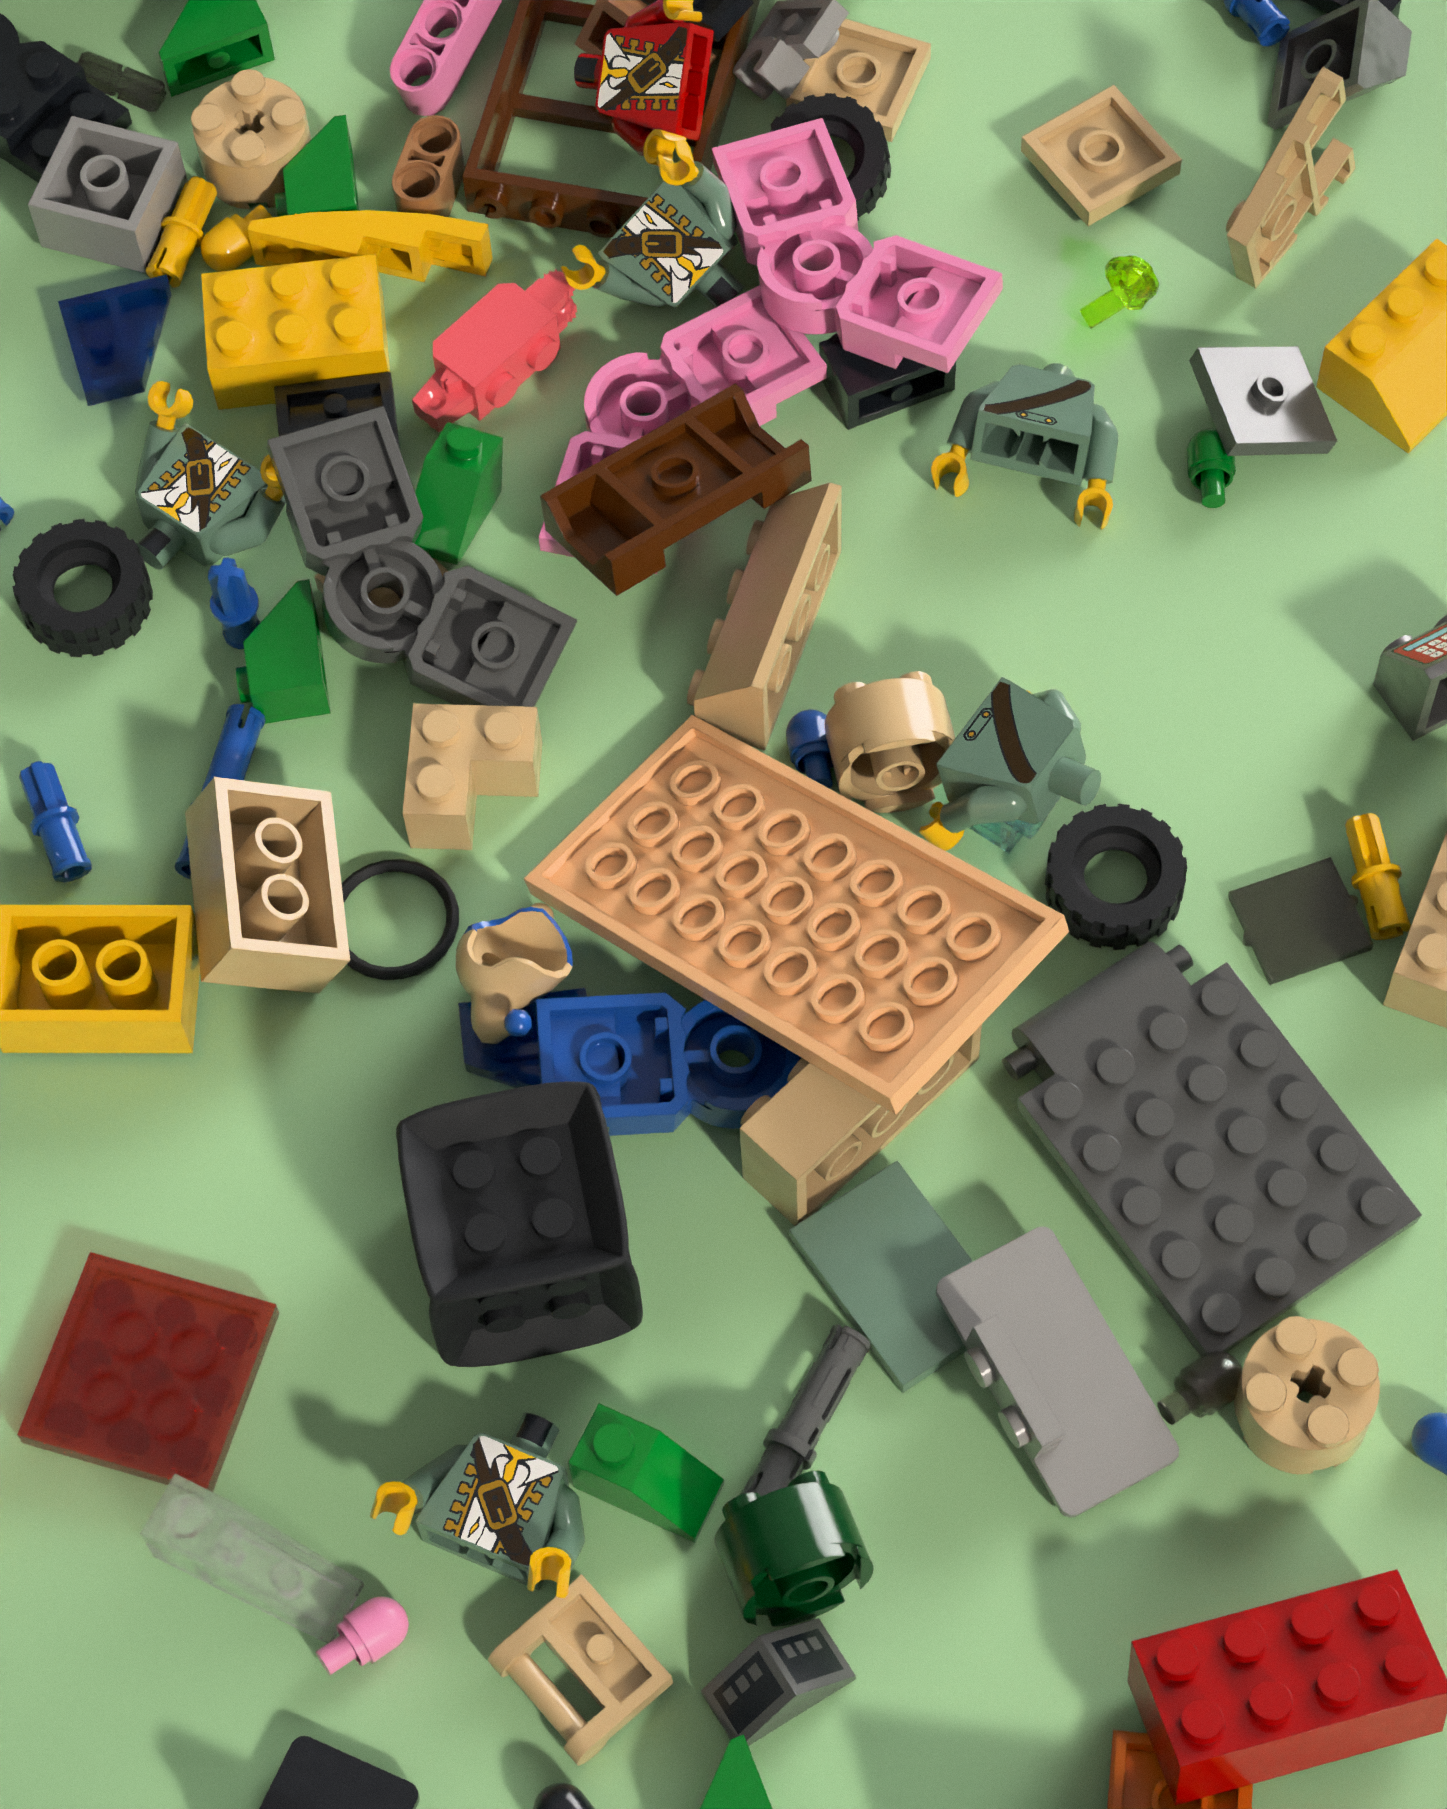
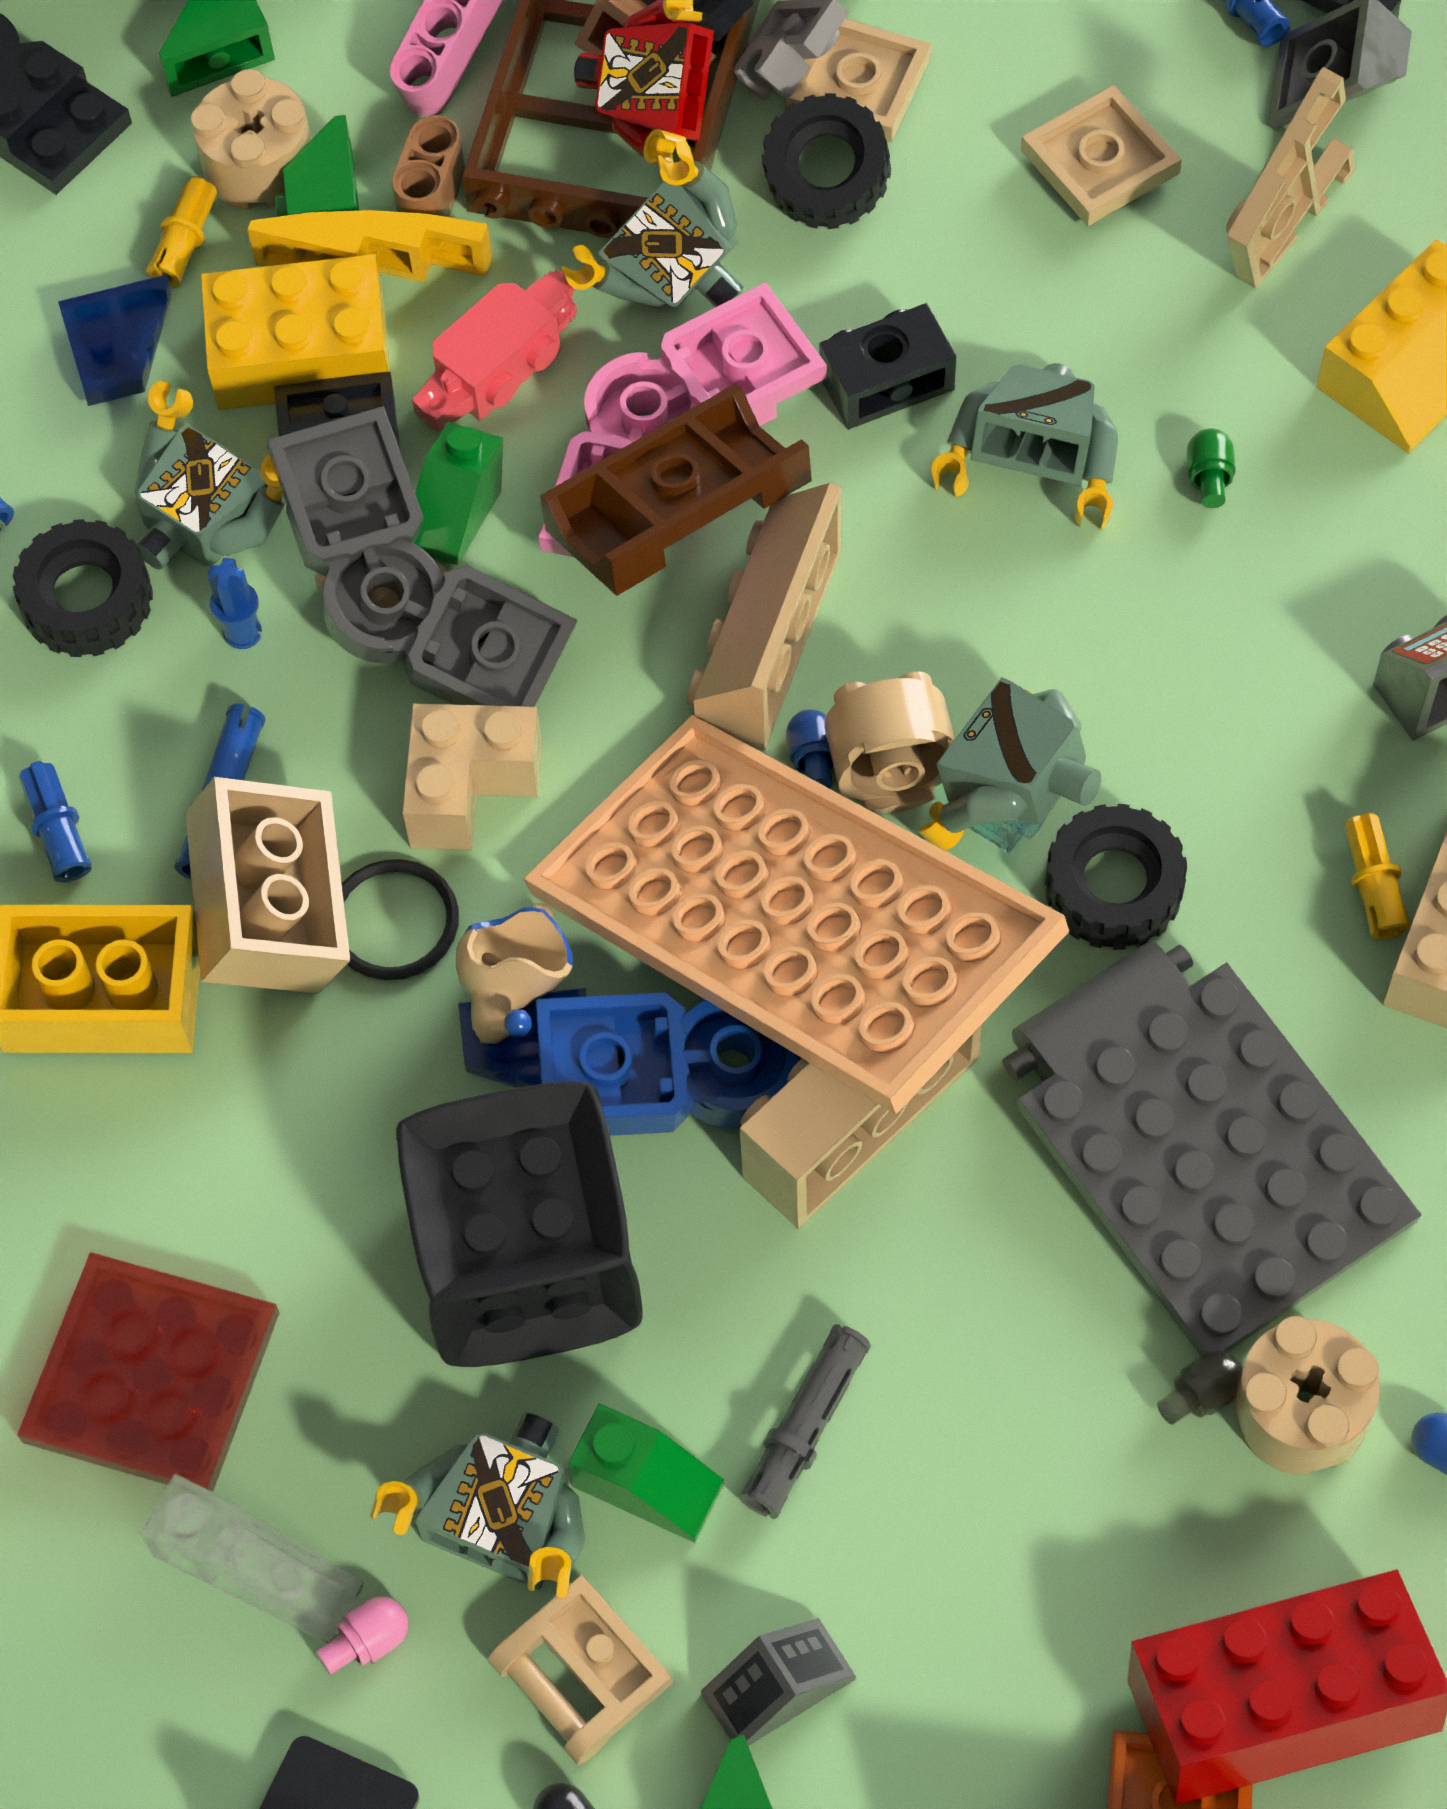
light grey brick [28,116,188,273] -> none
clear smoke piece [76,51,167,112] -> none
yellow cylinder [201,204,273,272] -> none
green slope [235,579,331,724] -> none
bright pink plate [712,118,1003,373] -> none
dark green brick [714,1471,874,1627] -> none
sand green tile [789,1161,973,1393] -> none
light grey bracket [936,1226,1179,1518] -> none
clear neon green plate [1079,255,1159,329] -> none
plate [1189,346,1337,456] -> none
clear smoke piece [1228,857,1374,985] -> none

